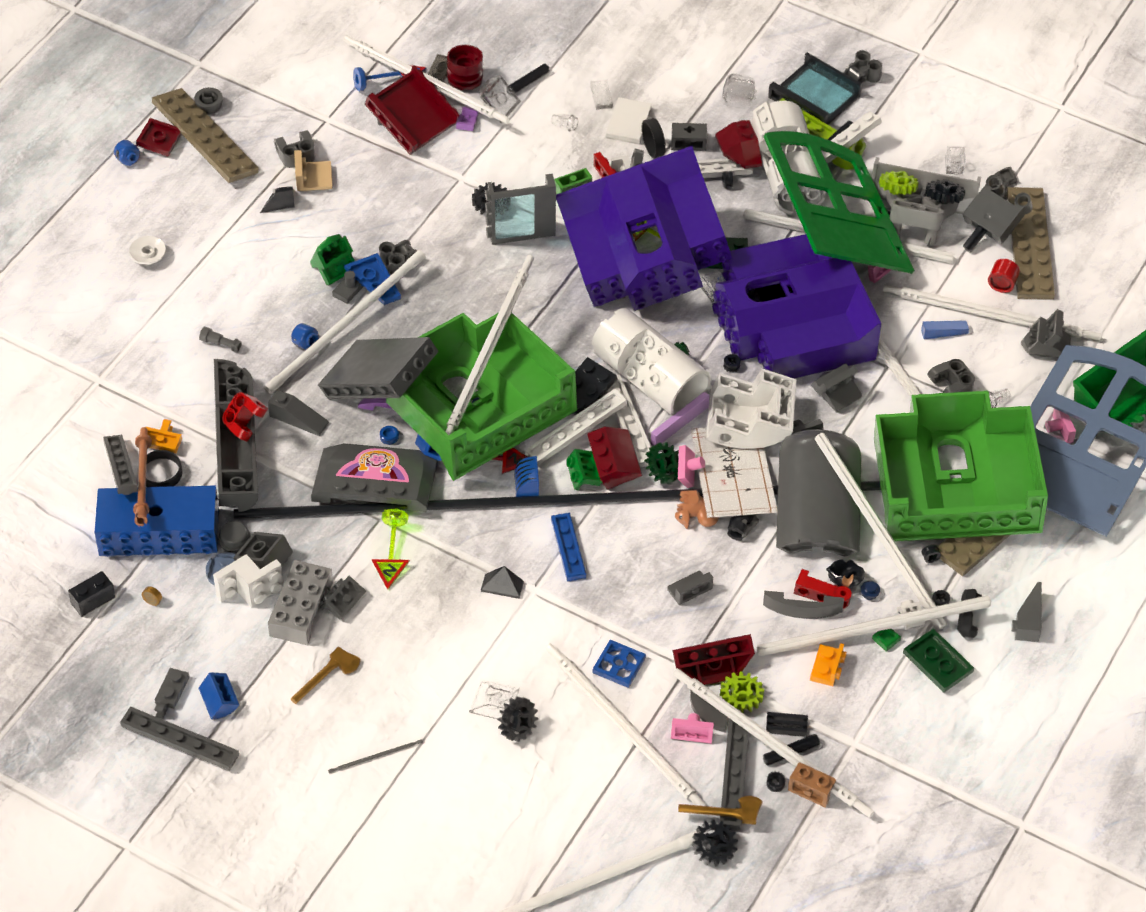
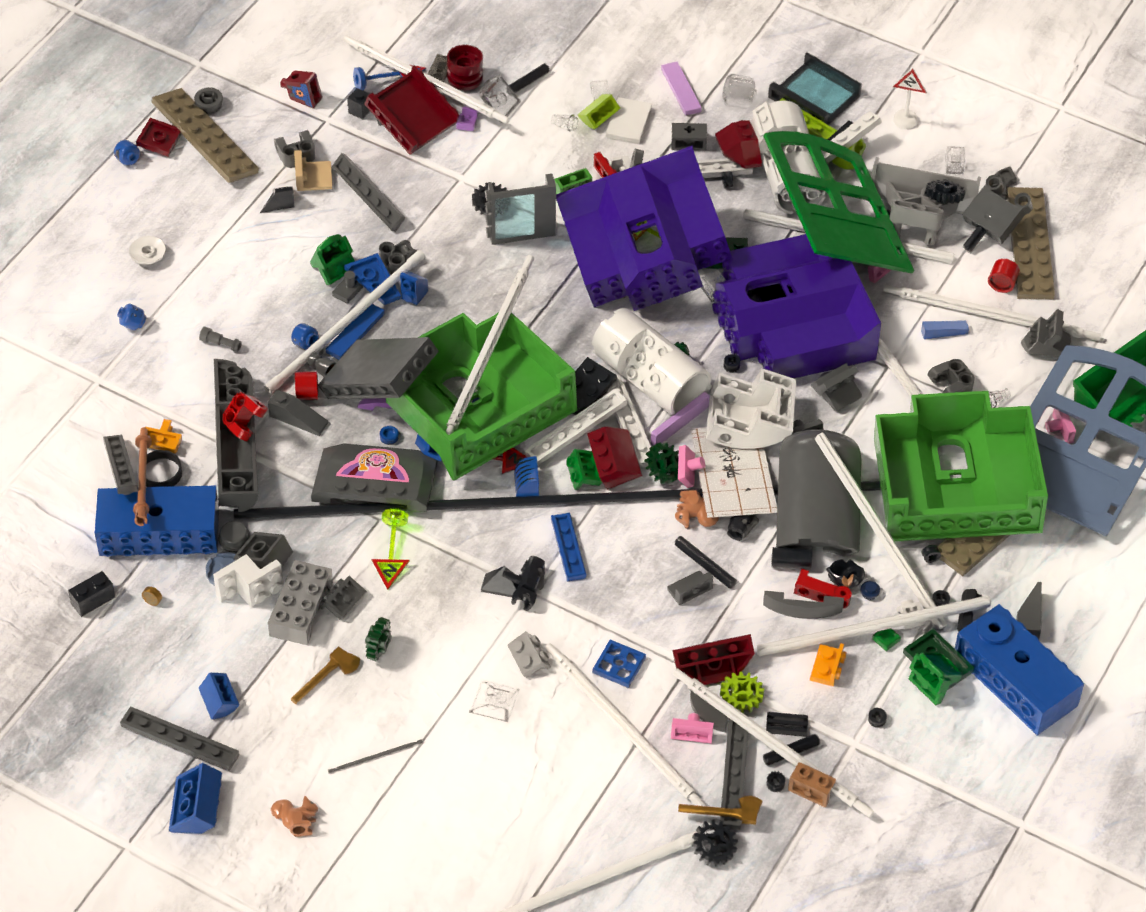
dark grey plate [154,668,189,719] -> none
black gear [497,696,539,742] -> none
black tyre [641,118,666,158] -> none
dark grey piece [844,50,882,84] -> none
lime gear [879,171,919,195] -> none
none -> blue head [117,303,146,331]
none -> blue slope [169,763,222,834]
none -> nougat animal [270,796,318,837]
none -> dark red torso [280,70,323,109]
none -> red piece [295,371,318,400]
none -> dark grey piece [307,352,339,377]
none -> blue tile [326,304,385,360]
none -> dark grey plate [332,153,406,232]
none -> black brick [347,88,370,120]
none -> dark green gear [365,617,392,661]
none -> blue slope [400,272,428,305]
none -> black piece [502,556,545,611]
none -> light grey bracket [507,631,551,678]
none -> lime brick [577,94,620,129]
none -> lavender tile [661,62,702,116]
none -> black axle [675,536,737,589]
none -> black pin [771,547,812,569]
none -> black bush [868,708,887,728]
none -> white piece [892,68,927,130]
none -> green piece [908,653,962,706]
none -> blue piece [955,604,1084,736]

